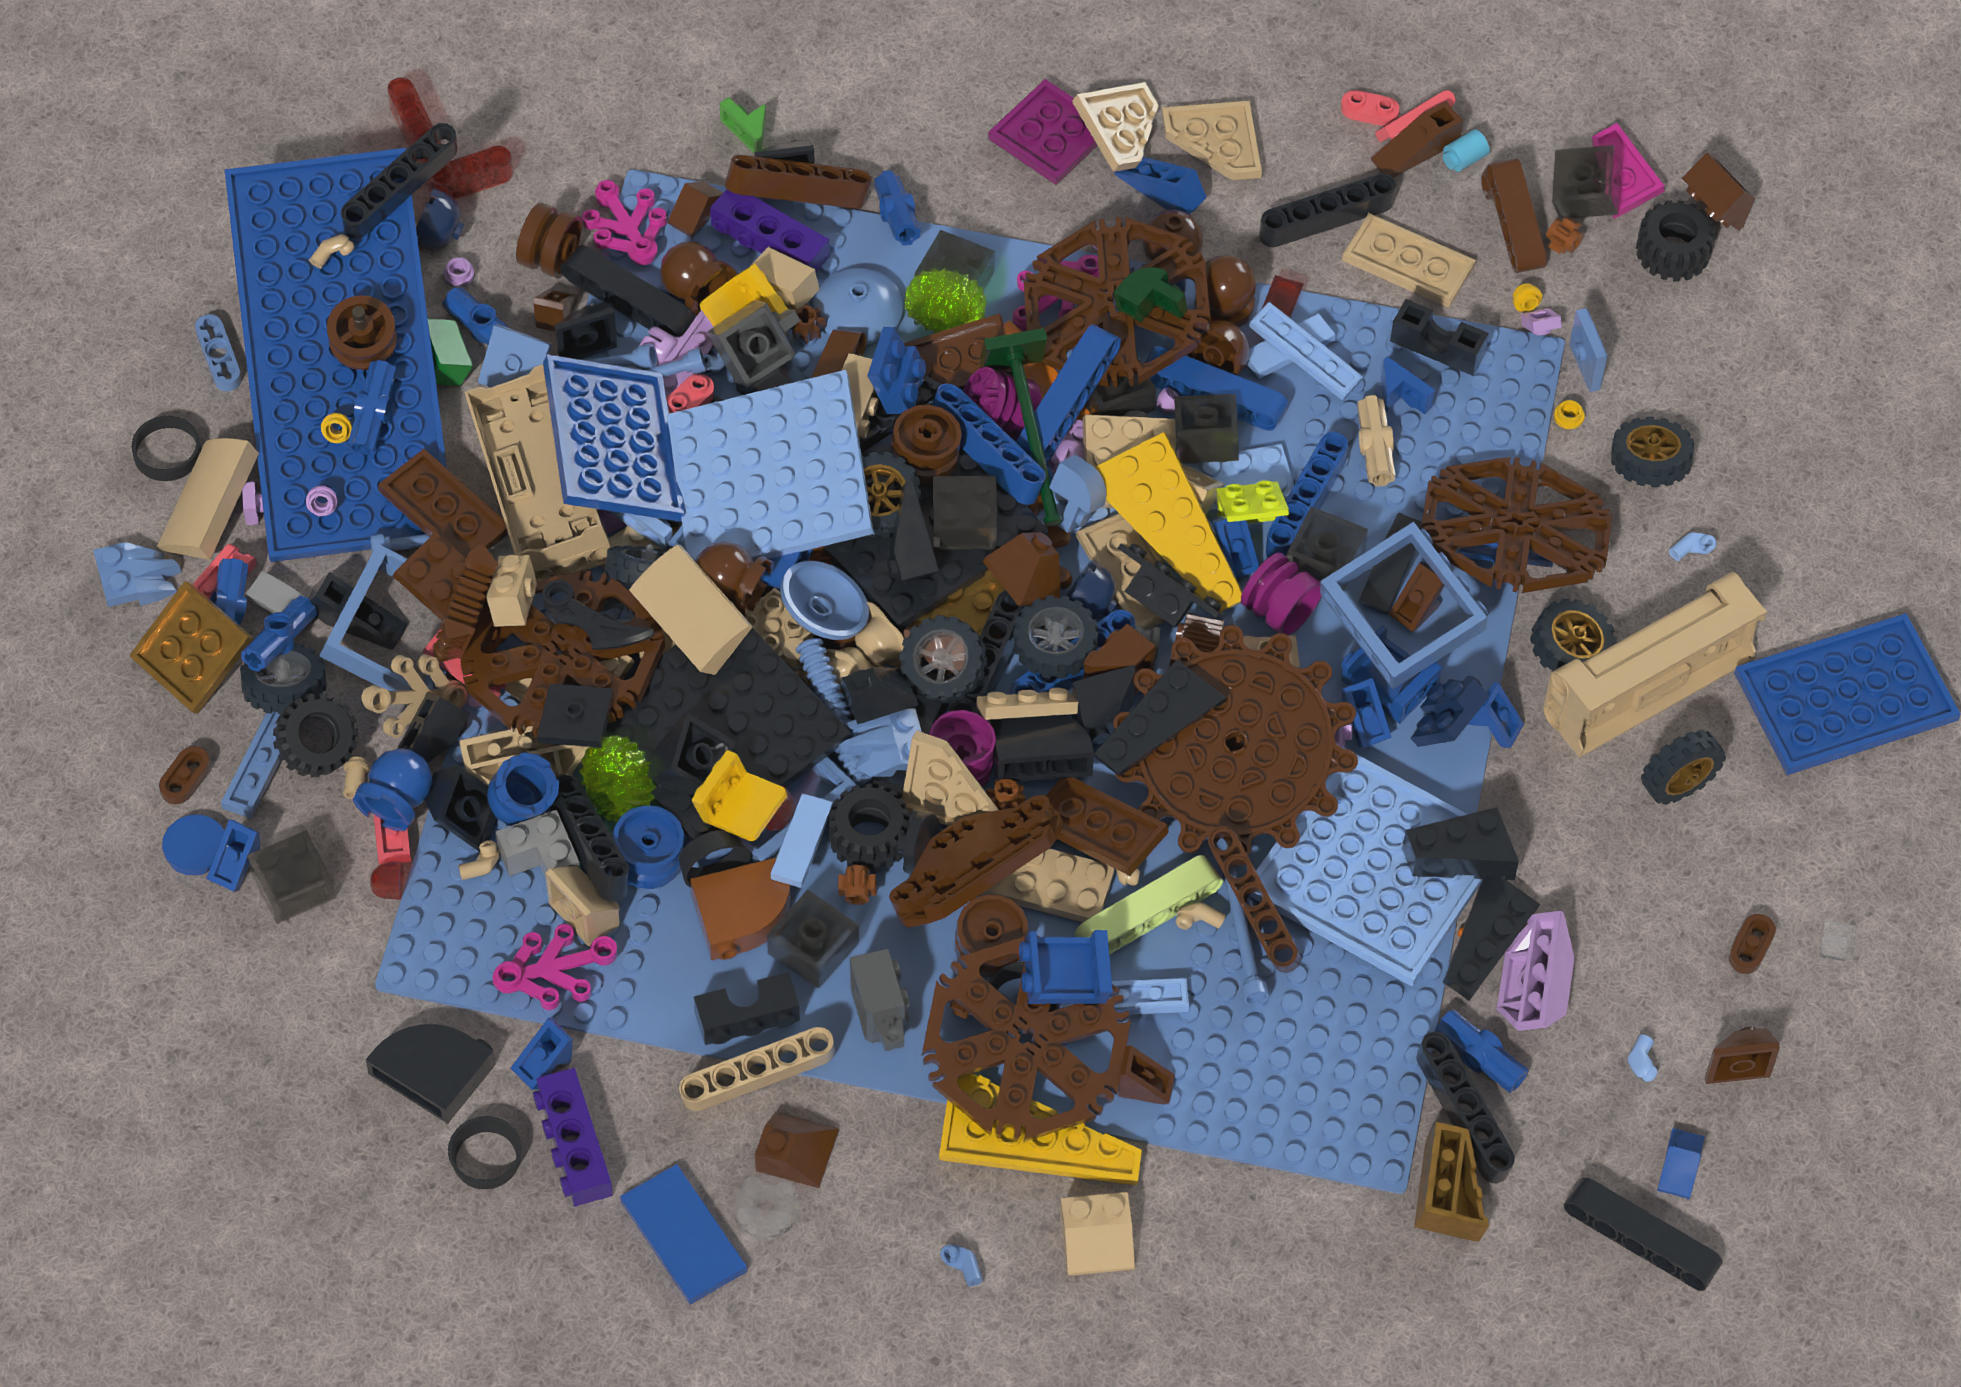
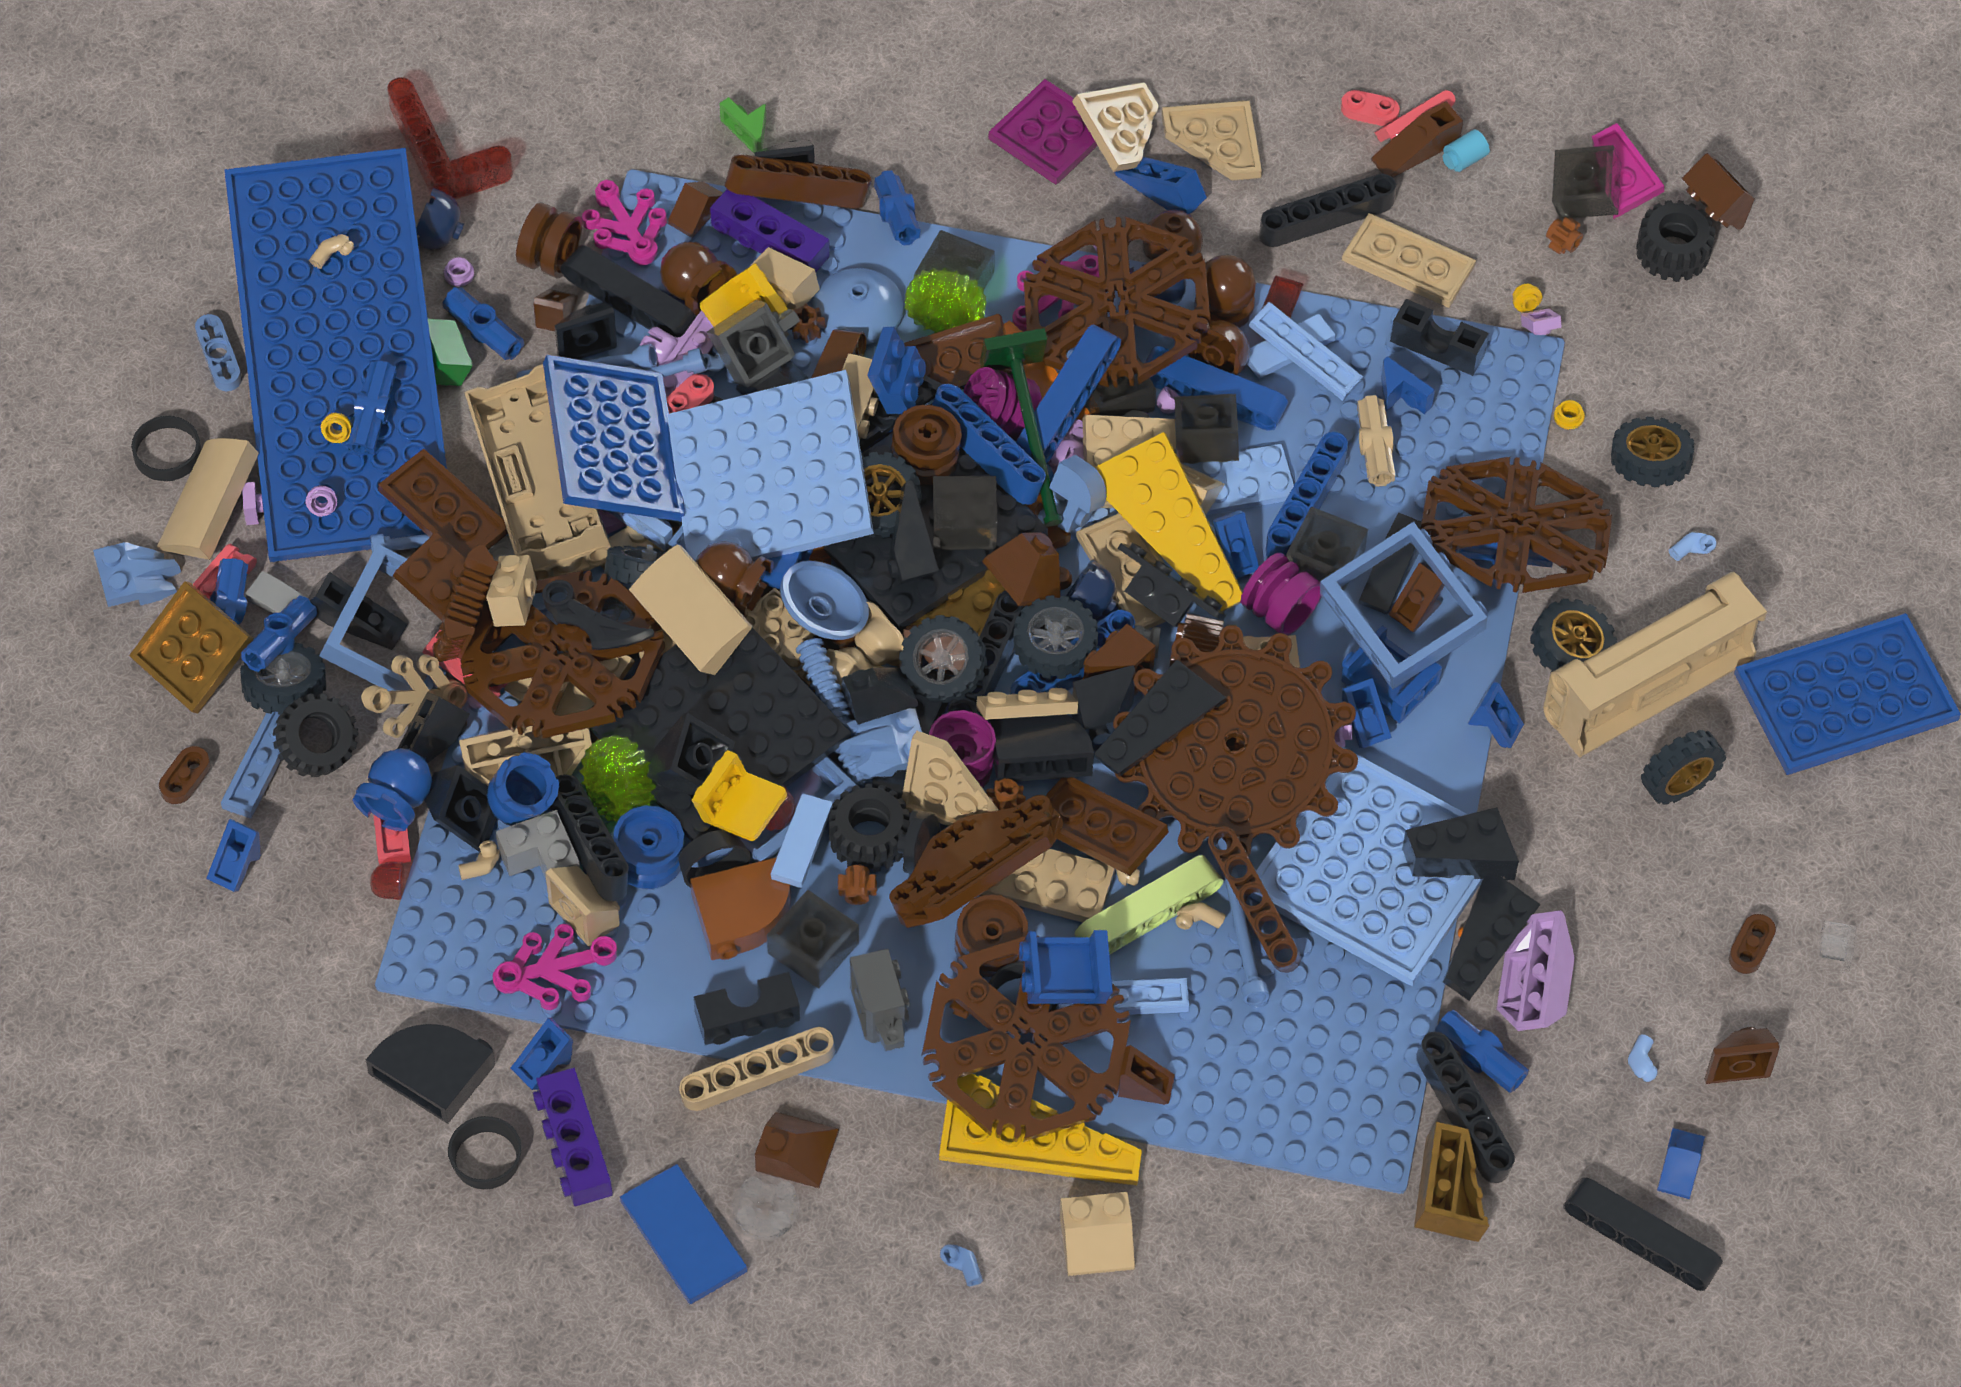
blue tile [162,815,224,875] -> none
clear smoke brick [247,830,336,924] -> none
reddish brown wheel [327,295,397,370] -> none
black beam [341,123,458,238] -> none
tan pin [343,757,369,799] -> none
medium blue plate [478,324,553,387] -> none
black plate [537,683,614,748] -> none
dark green brick [1114,267,1188,323] -> none
neon yellow bracket [1216,480,1289,524] -> none
dark blue plate [1410,676,1489,747] -> none
reddish brown beam [1481,158,1546,273] -> none
medium blue plate [1569,308,1608,392] -> none

